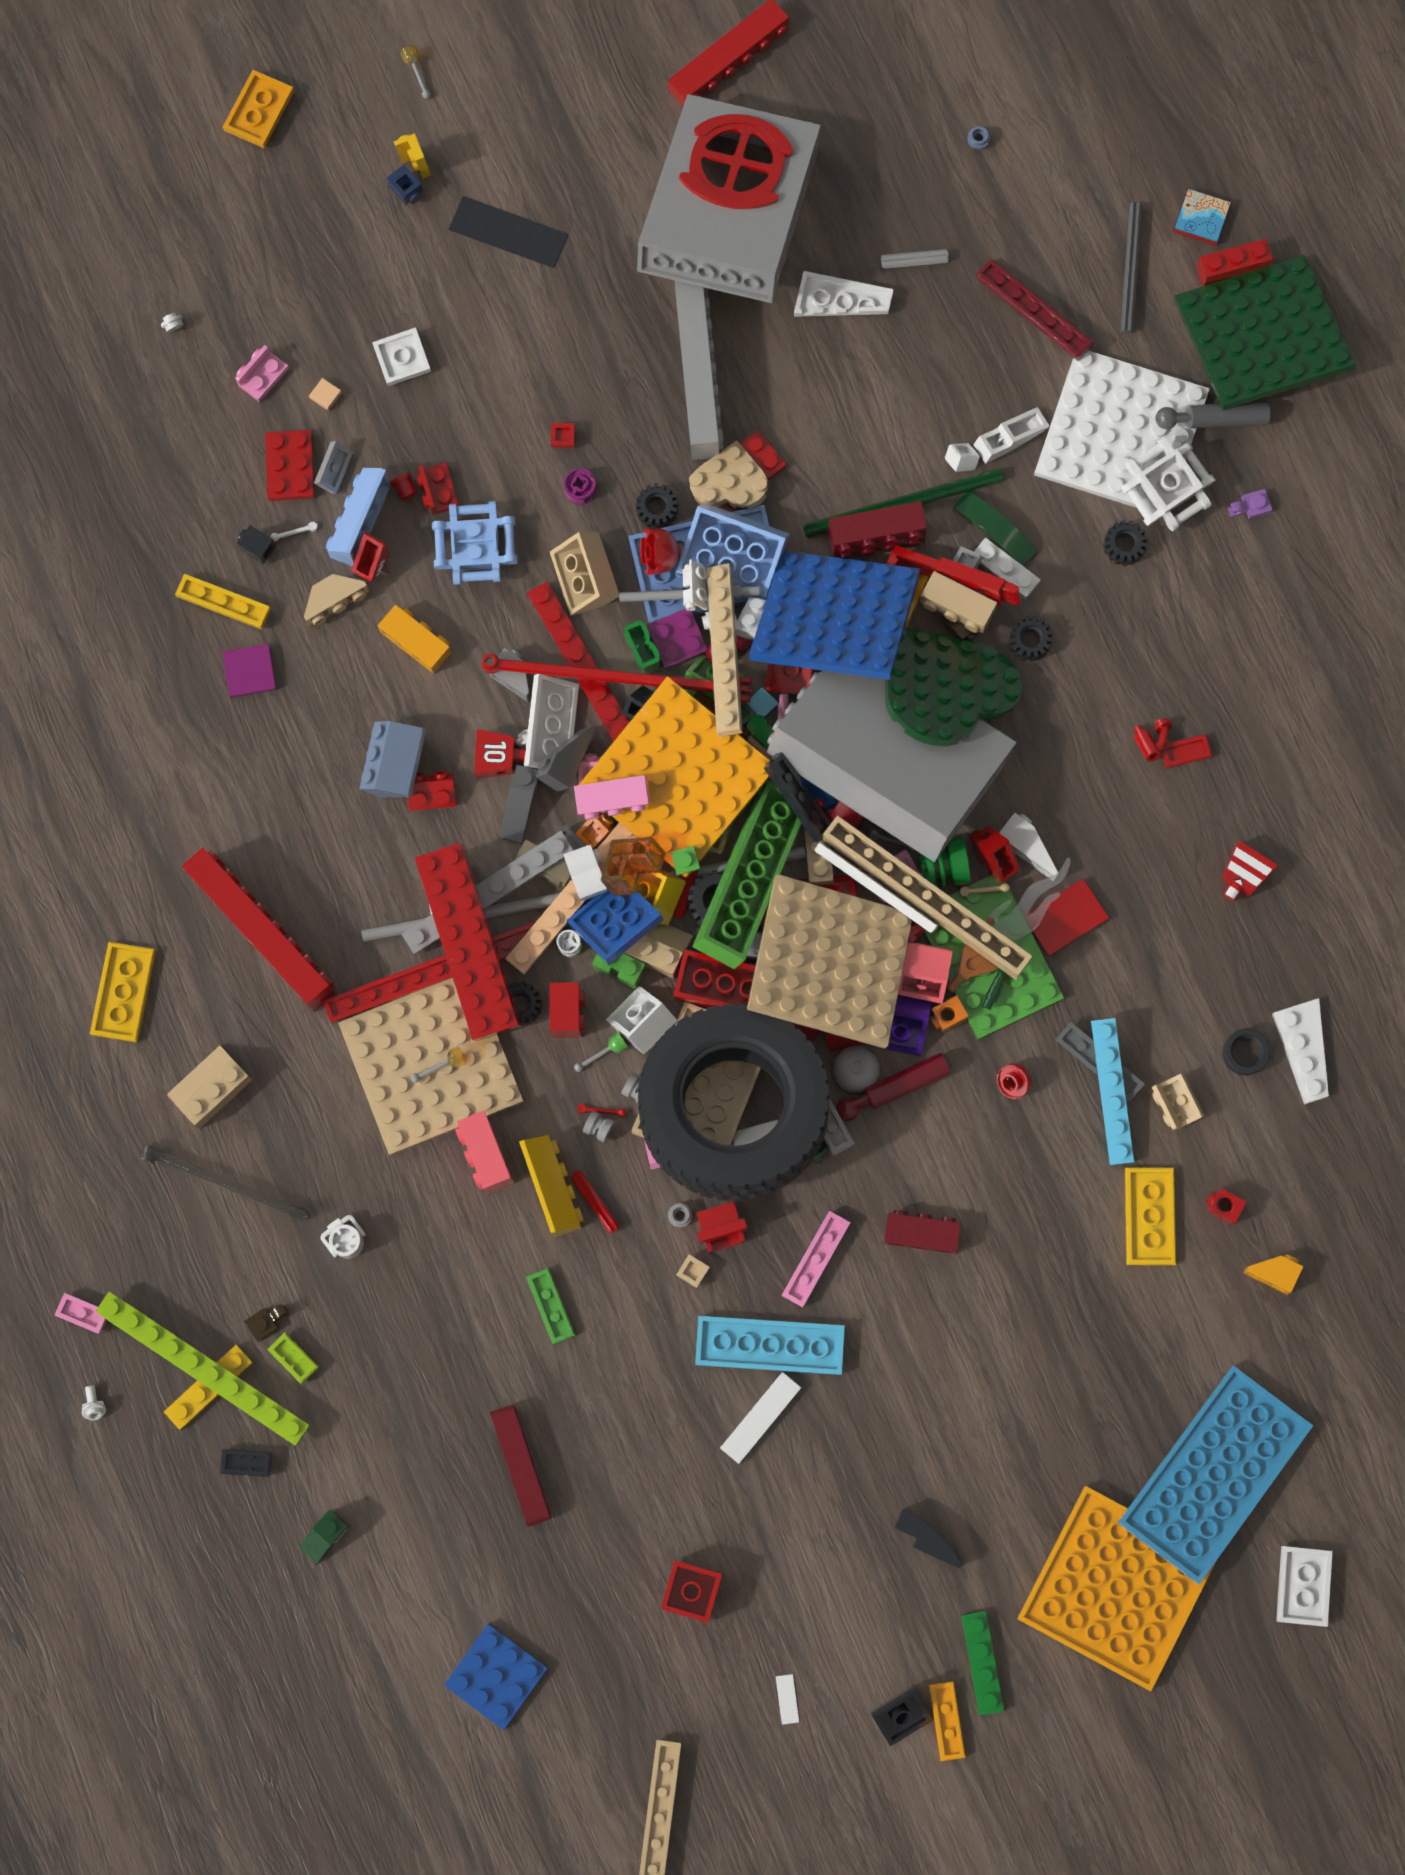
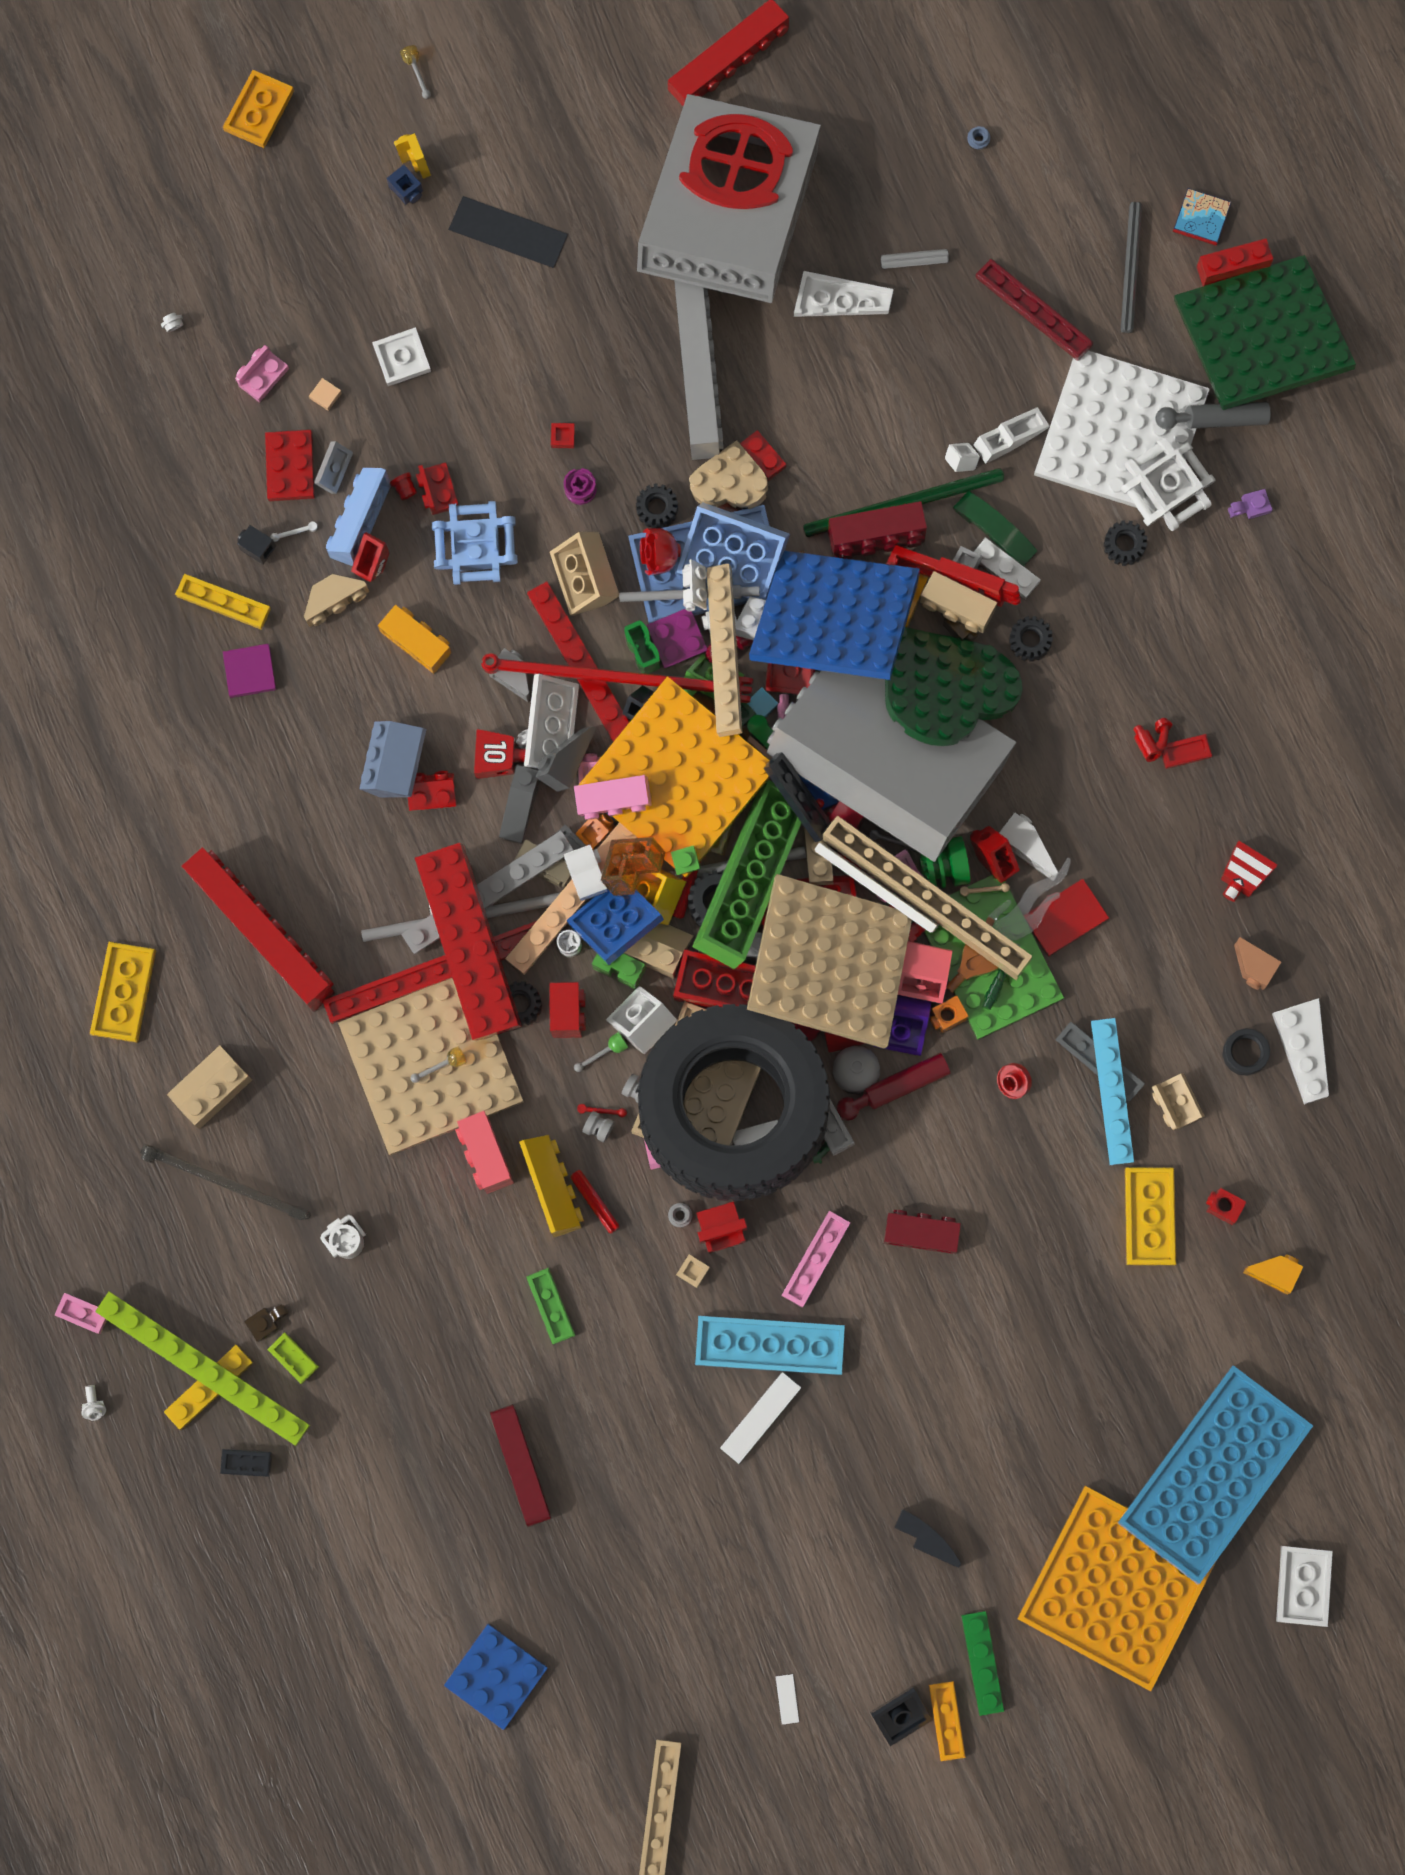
dark green slope [299,1510,351,1564] -> none
red brick [661,1560,722,1623] -> none
none -> nougat slope [1234,937,1281,990]

